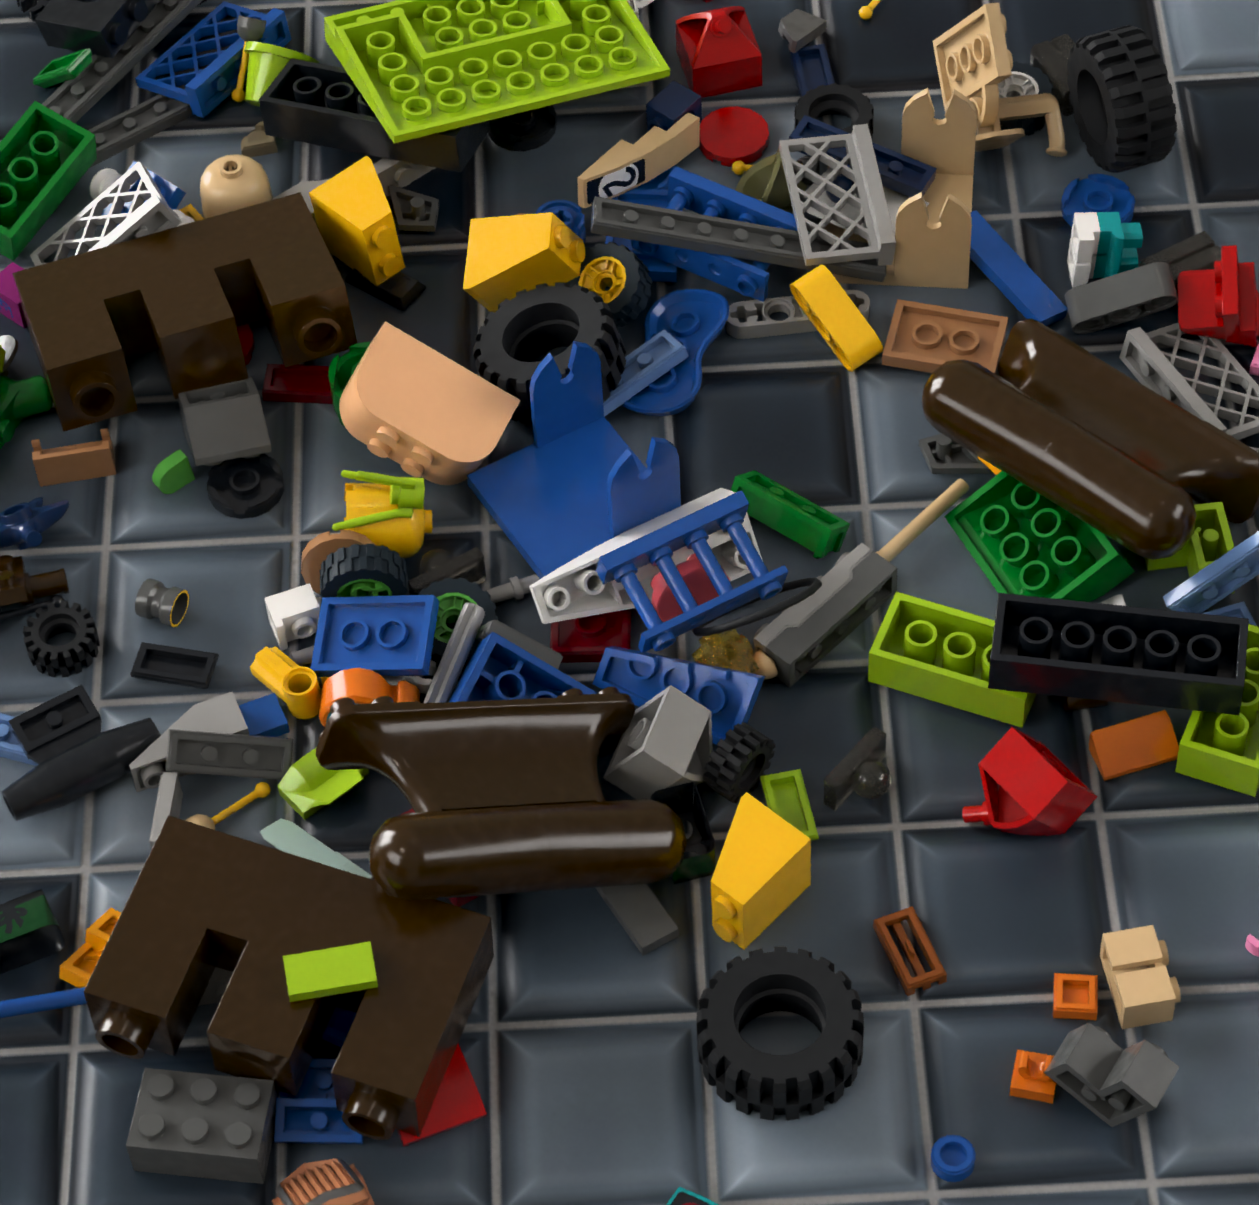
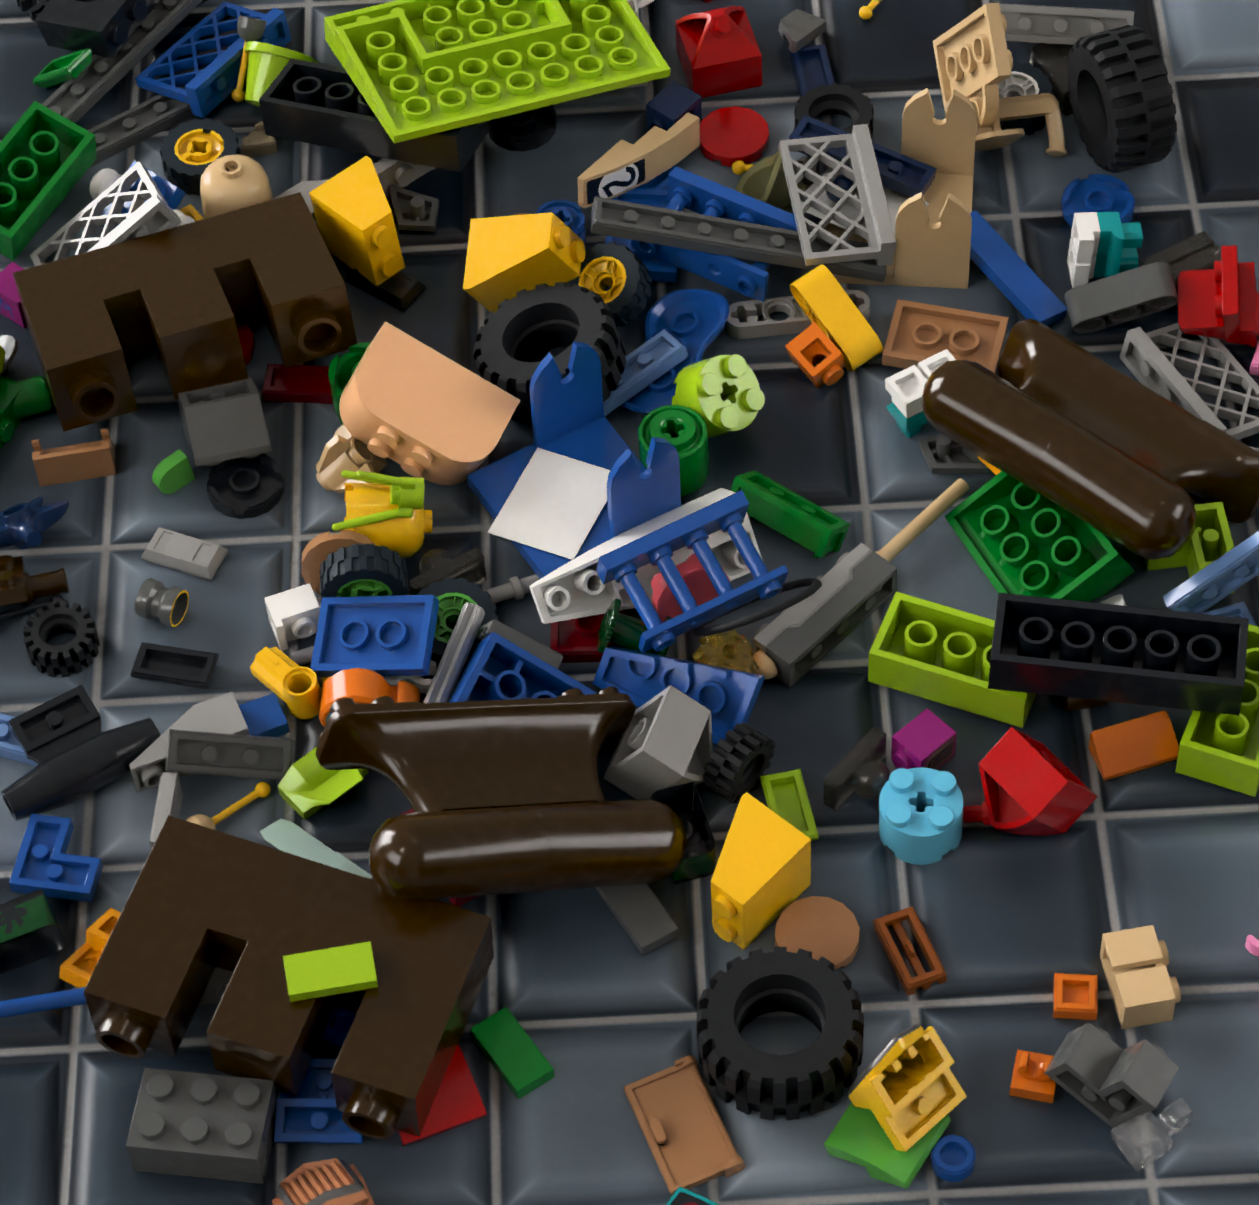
none -> blue plate [9,813,103,902]
none -> light grey tile [141,527,228,581]
none -> black wheel [160,118,241,196]
none -> tan brick [316,424,388,493]
none -> green tile [470,1007,555,1100]
none -> white sticker [487,447,611,560]
none -> dark green hose [597,599,672,656]
none -> medium nougat door [623,1055,746,1195]
none -> green piece [638,405,709,497]
none -> lime brick [672,354,765,438]
none -> medium nougat tile [775,896,860,970]
none -> orange brick [785,322,847,388]
none -> bright green slope [824,1102,951,1189]
none -> yellow piece [848,1024,967,1152]
none -> medium azure brick [879,767,963,865]
none -> white hips [885,349,956,438]
none -> magenta brick [891,708,957,770]
none -> light grey fence [999,3,1134,45]
none -> clear plate [1111,1098,1192,1171]

